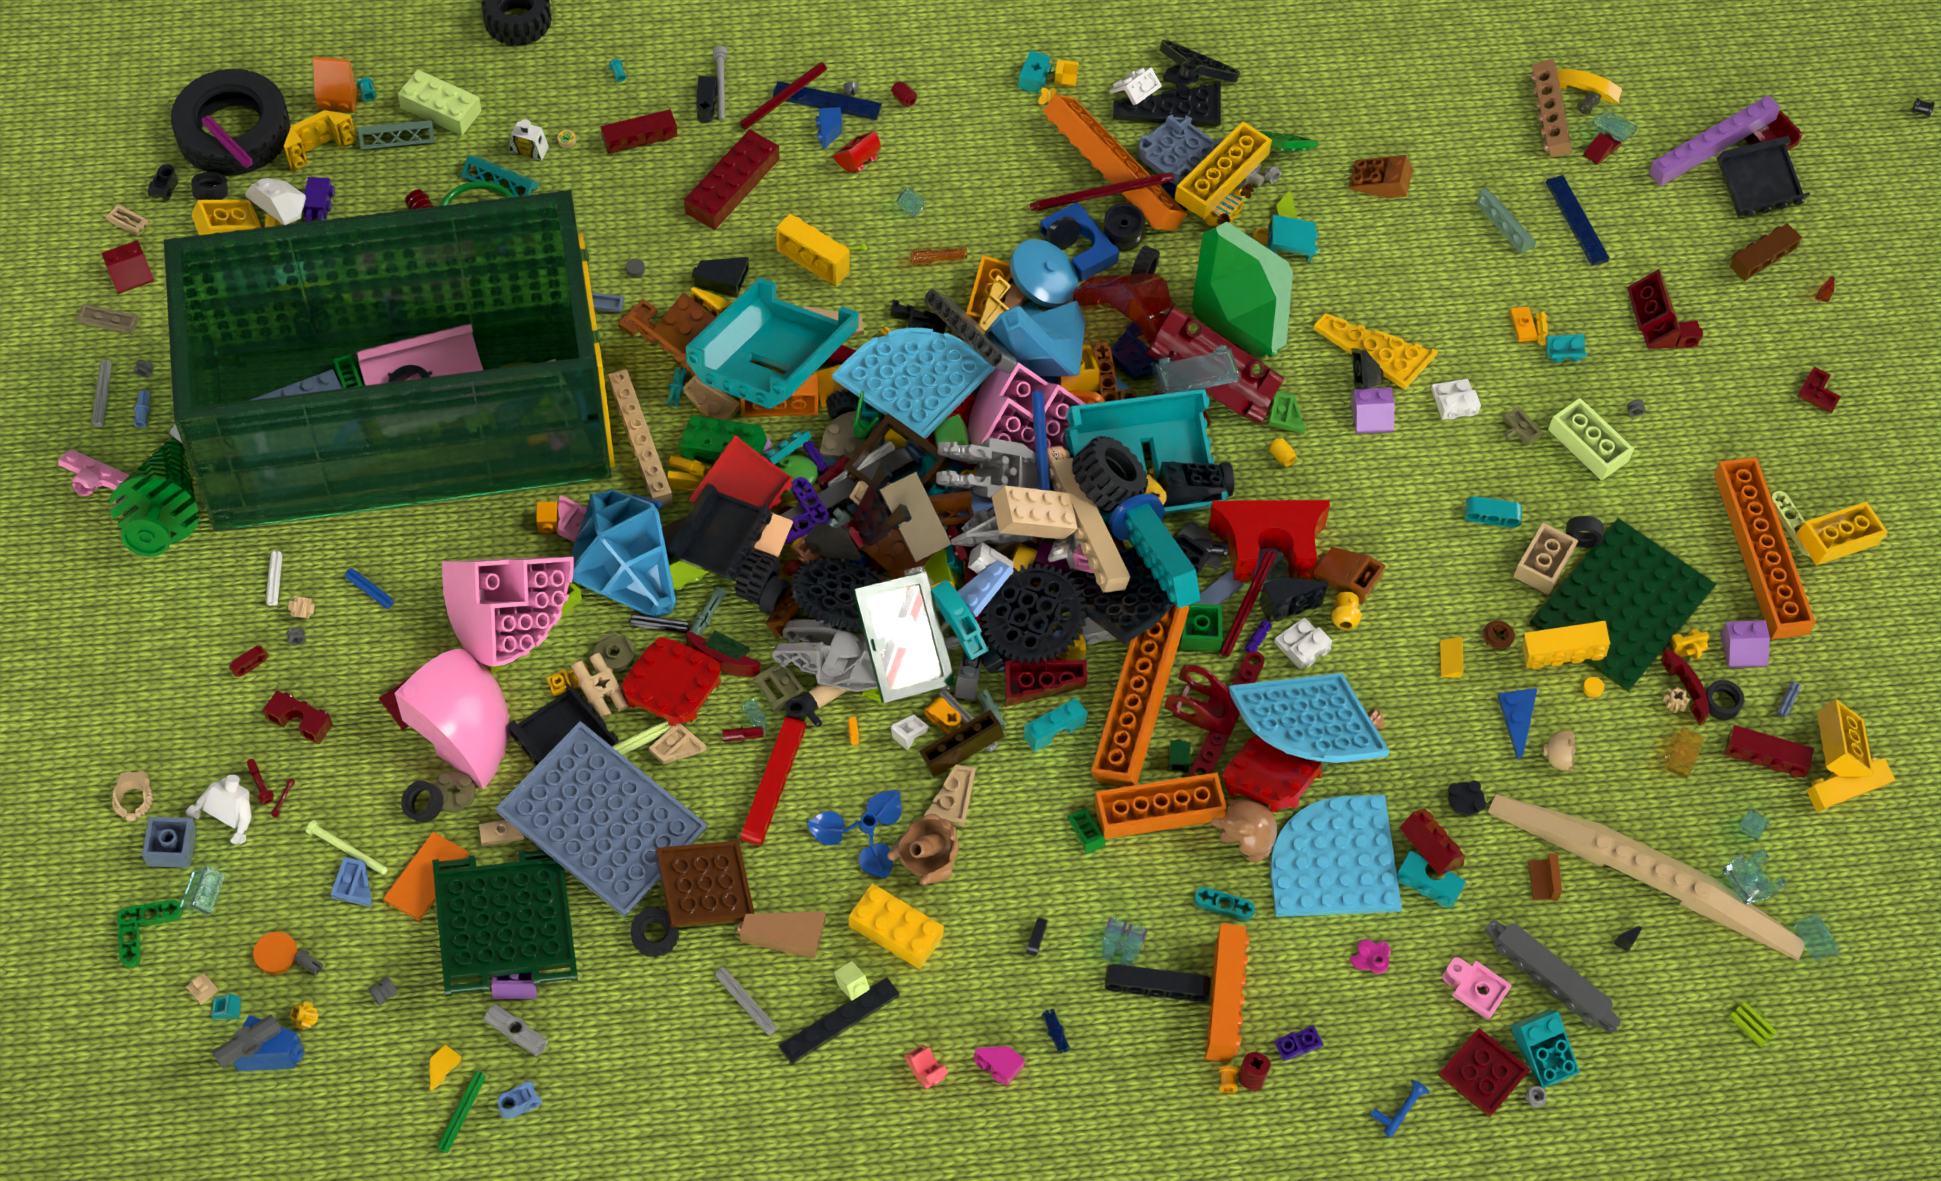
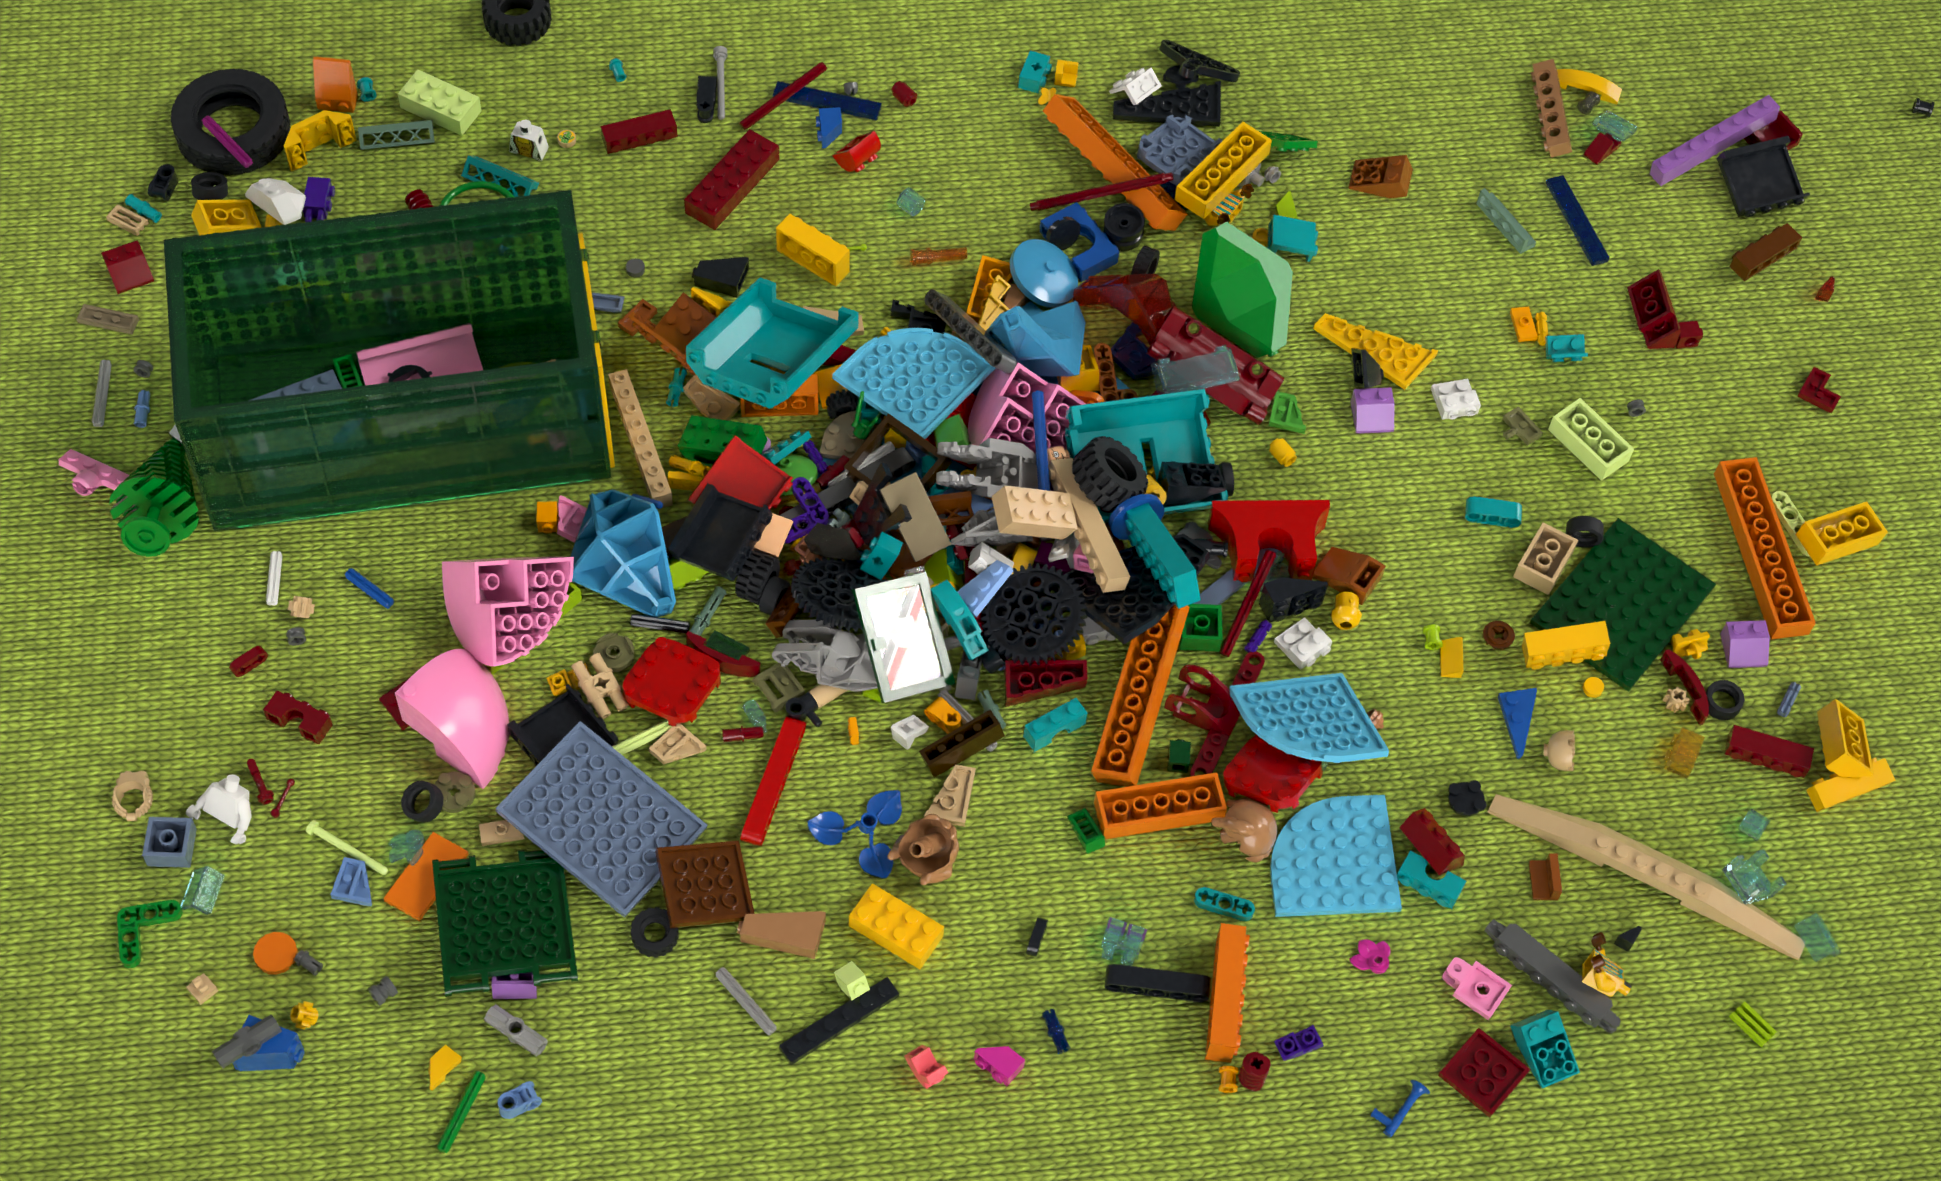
teal slope [211,993,241,1019] -> none
light grey plate [1525,1086,1547,1108] -> none
none -> teal pin [125,194,162,223]
none -> clear light blue plate [388,829,424,866]
none -> teal brick [860,532,903,580]
none -> lime bush [1422,624,1443,650]
none -> yellow torso [1582,932,1632,997]

